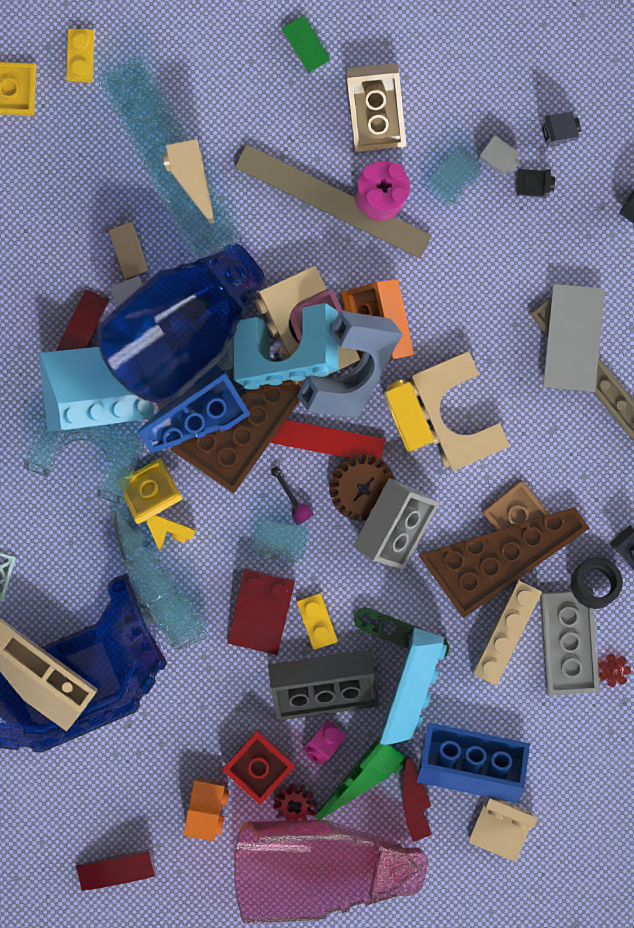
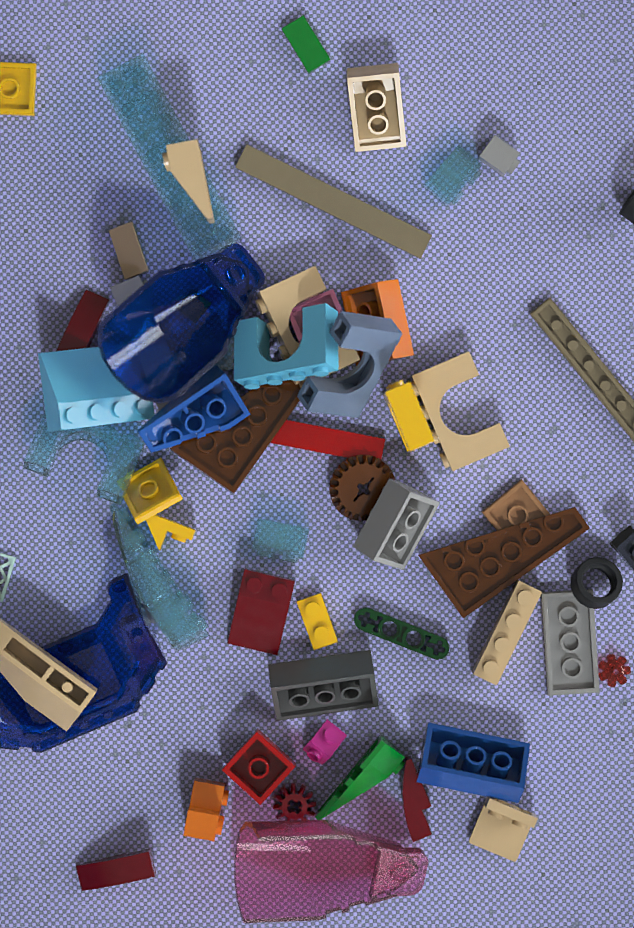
yellow plate [66,29,95,83] -> none
hinge [271,467,314,526] -> none
dark pink brick [354,161,410,221] -> none
medium azure slope [380,627,447,745] -> none
black bracket [516,169,555,198] -> none
black slope [540,112,582,148] -> none
light grey tile [543,284,605,392] -> none

